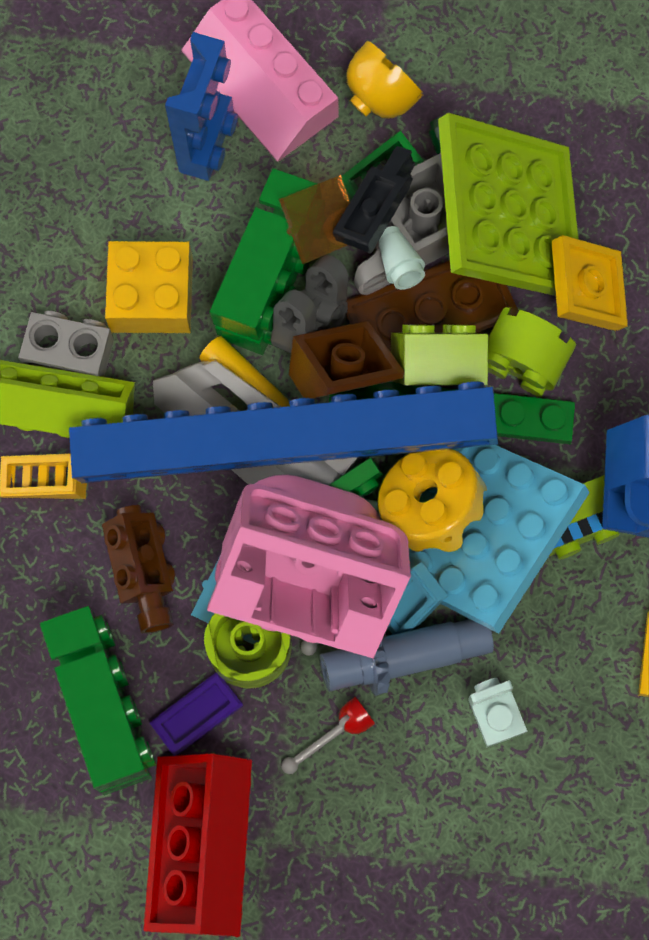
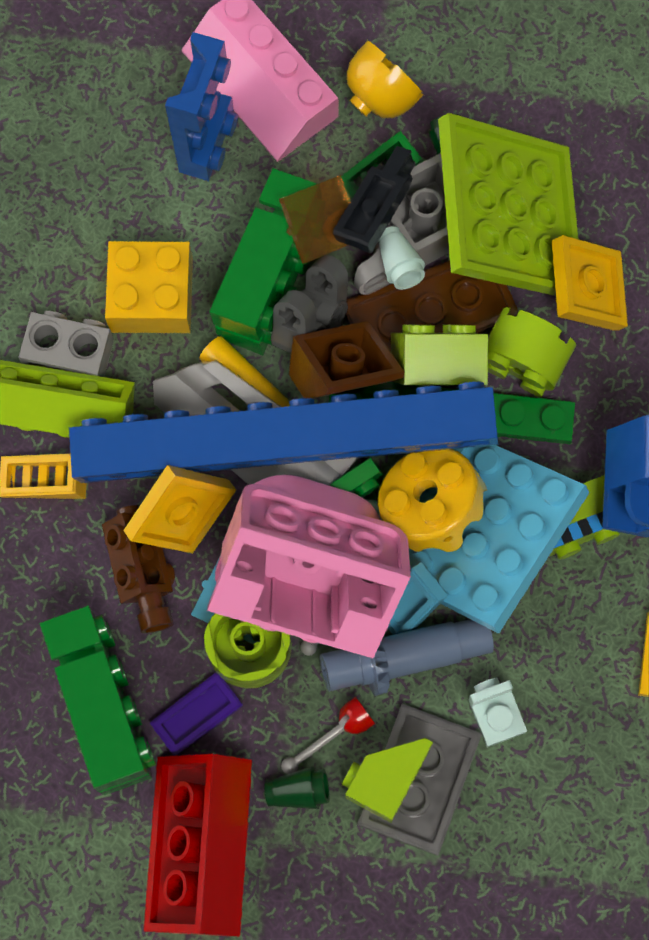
none -> yellow plate [123,465,236,554]
none -> dark green cone [264,766,330,809]
none -> lime slope [342,738,433,823]
none -> flat silver tile [357,704,482,856]

